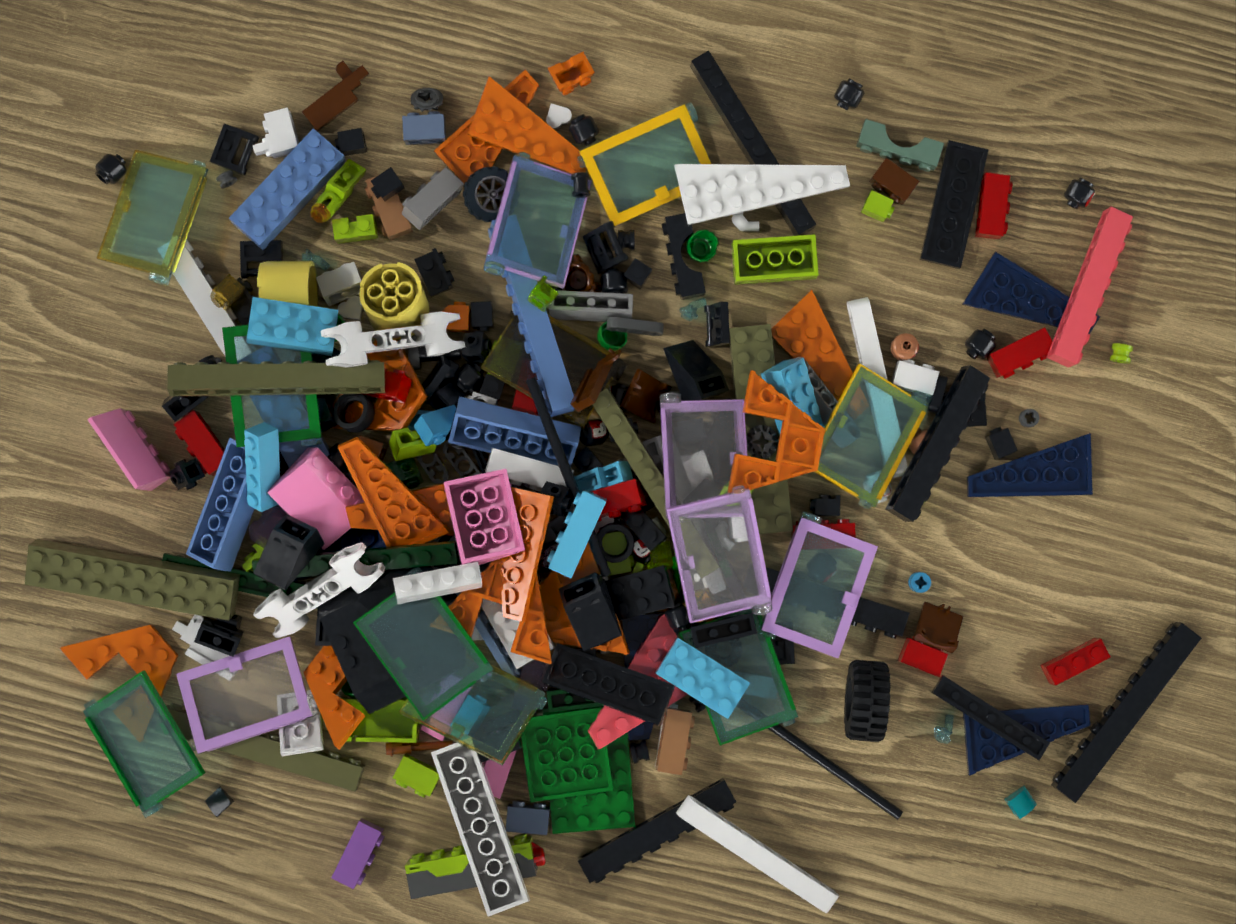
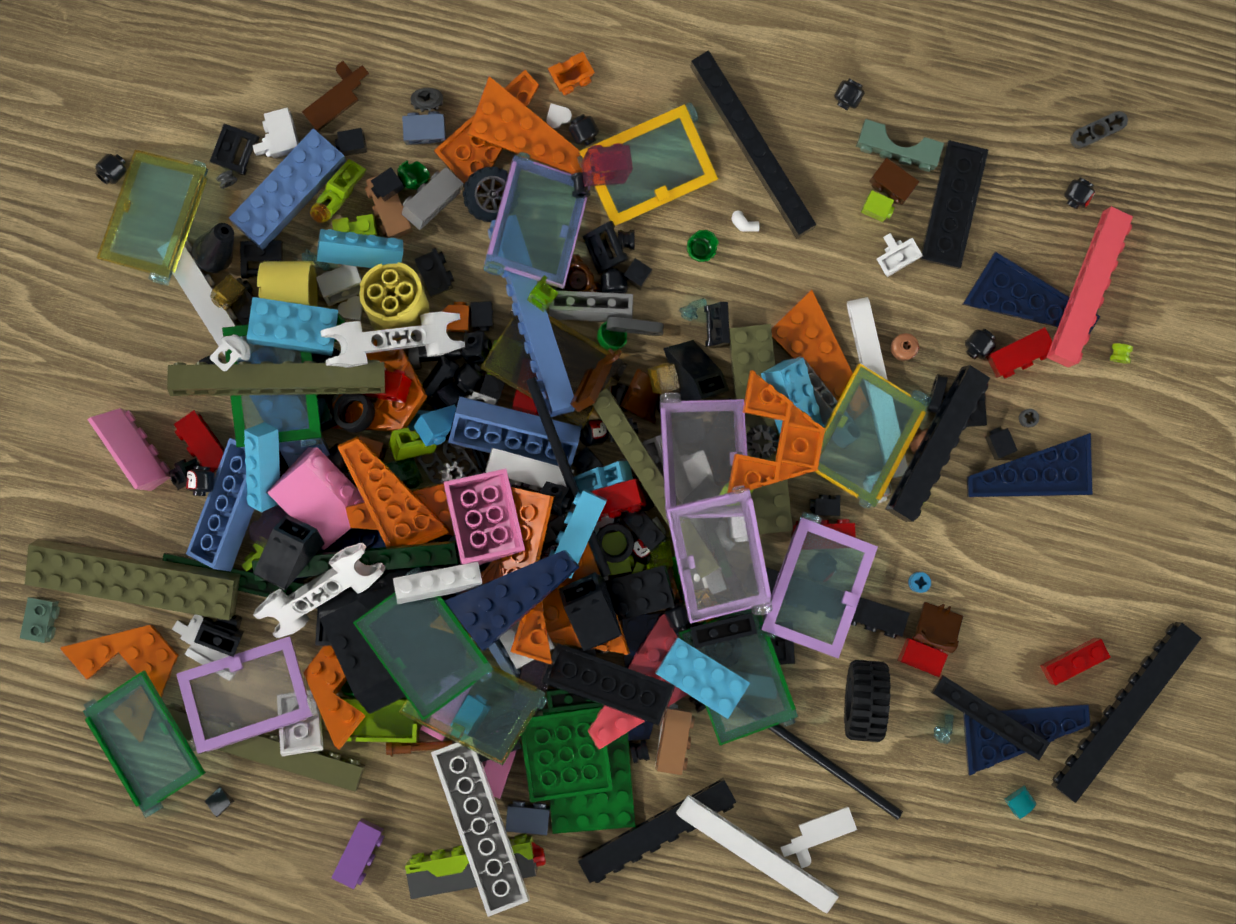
black brick [162,396,208,422] -> none
lime brick [393,754,440,798] -> none
black arch [662,213,706,300] -> none
white wing [674,164,850,225] -> none
lime brick [731,234,819,285] -> none
white brick [891,360,939,397] -> none
red brick [975,172,1013,240] -> none
none -> sand green brick [20,597,60,643]
none -> black head [186,466,215,496]
none -> black cone [192,223,234,273]
none -> white piece [210,334,251,371]
none -> medium azure brick [317,229,403,268]
none -> green hair [397,160,431,190]
none -> white gear [439,461,466,482]
none -> dark blue wing [444,550,579,651]
none -> clear pink brick [581,143,633,186]
none -> clear yellow brick [647,363,680,396]
none -> white piece [780,806,857,868]
none -> white hinge [877,233,923,277]
none -> dark grey beam [1070,111,1128,149]

